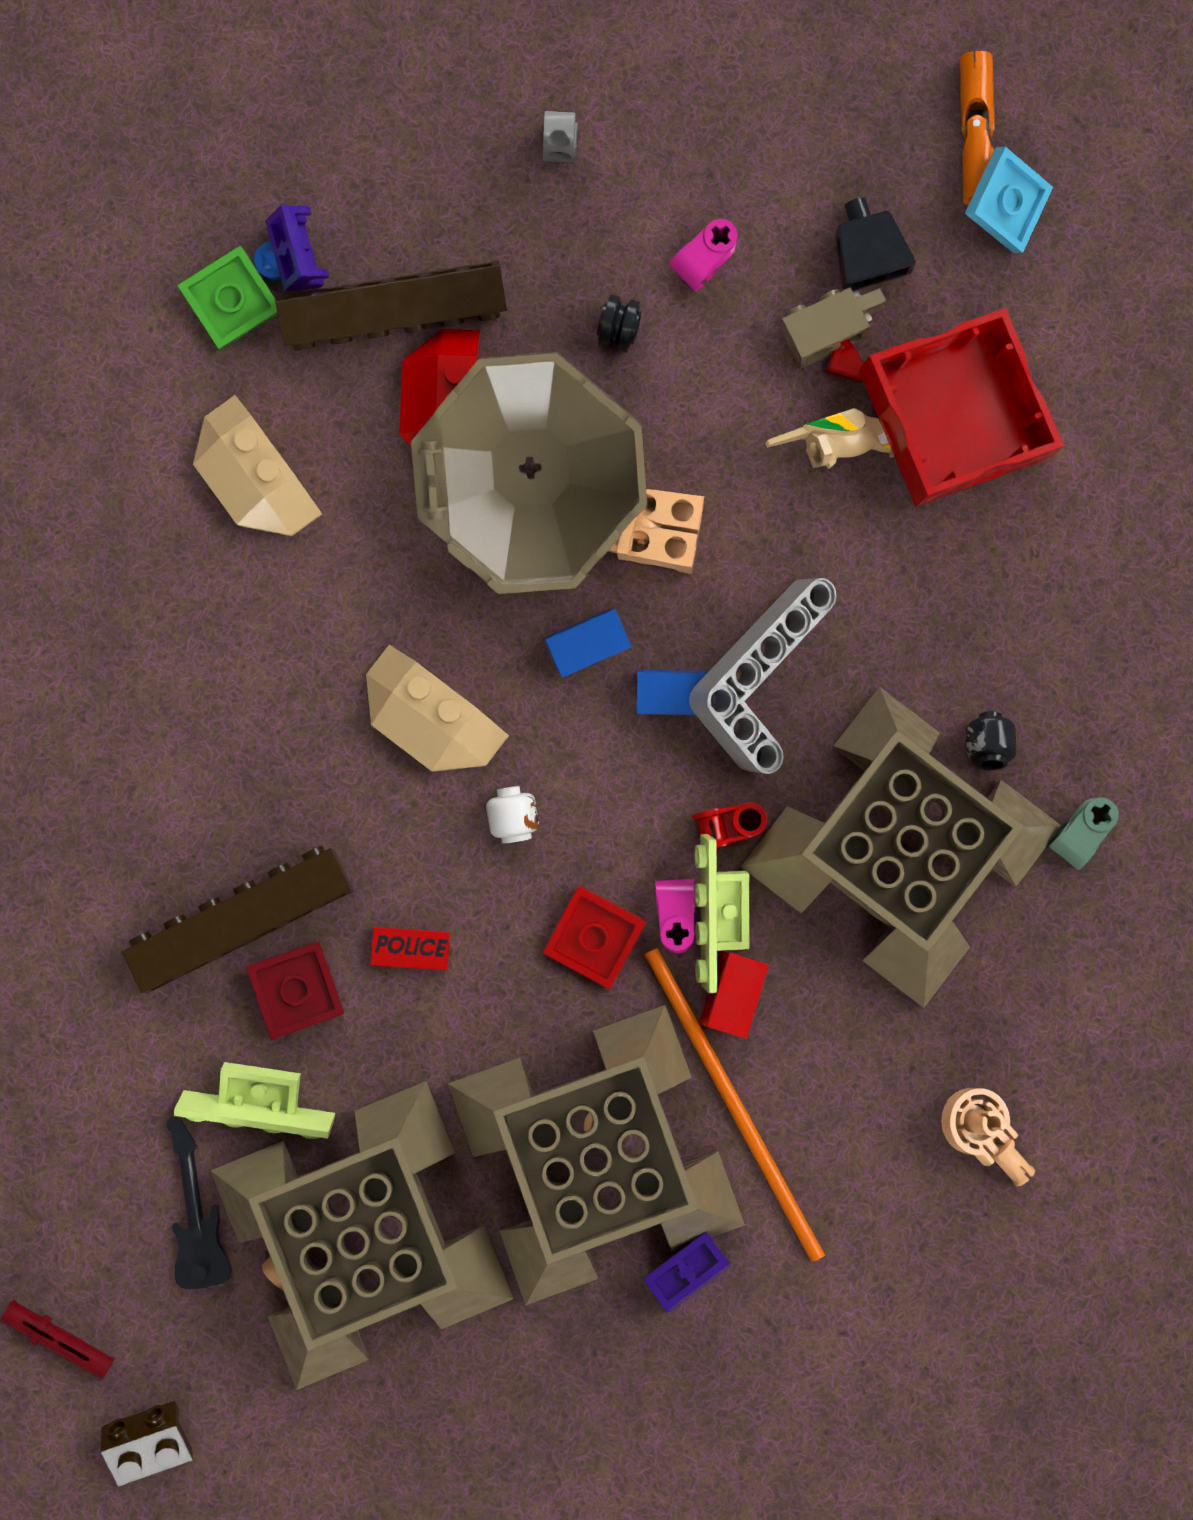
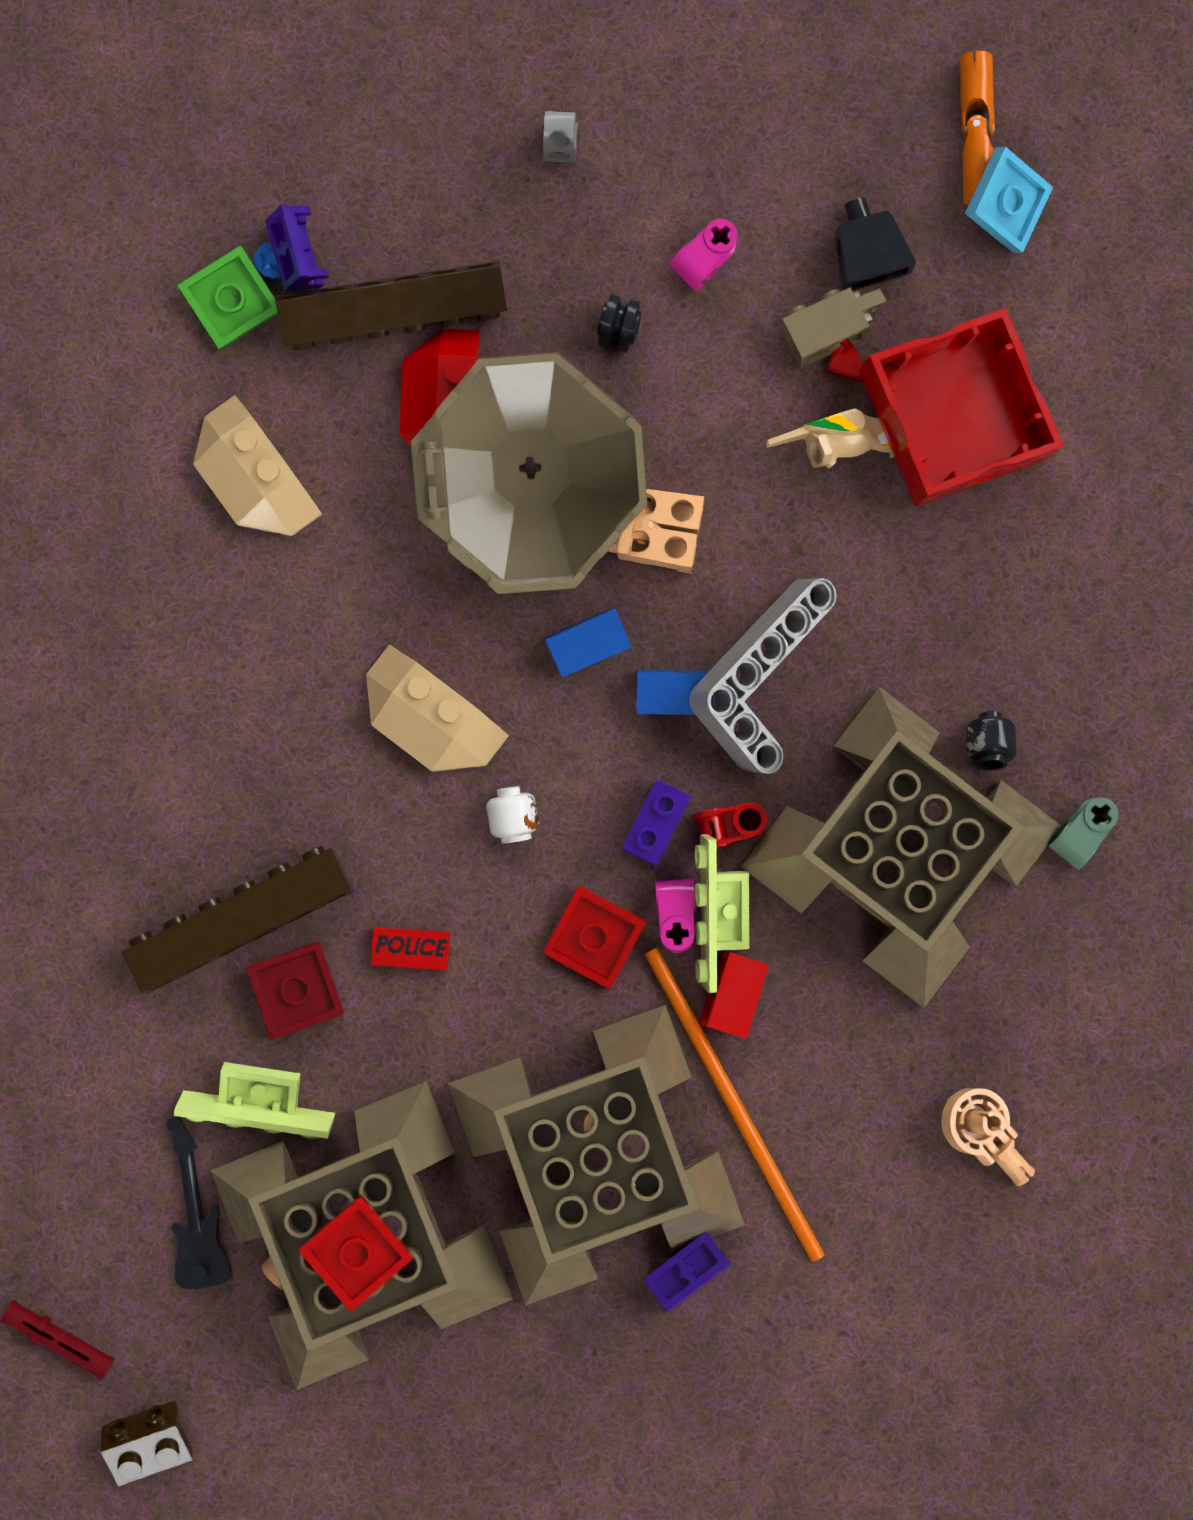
none -> red plate [298,1195,413,1312]
none -> dark purple brick [622,779,691,868]

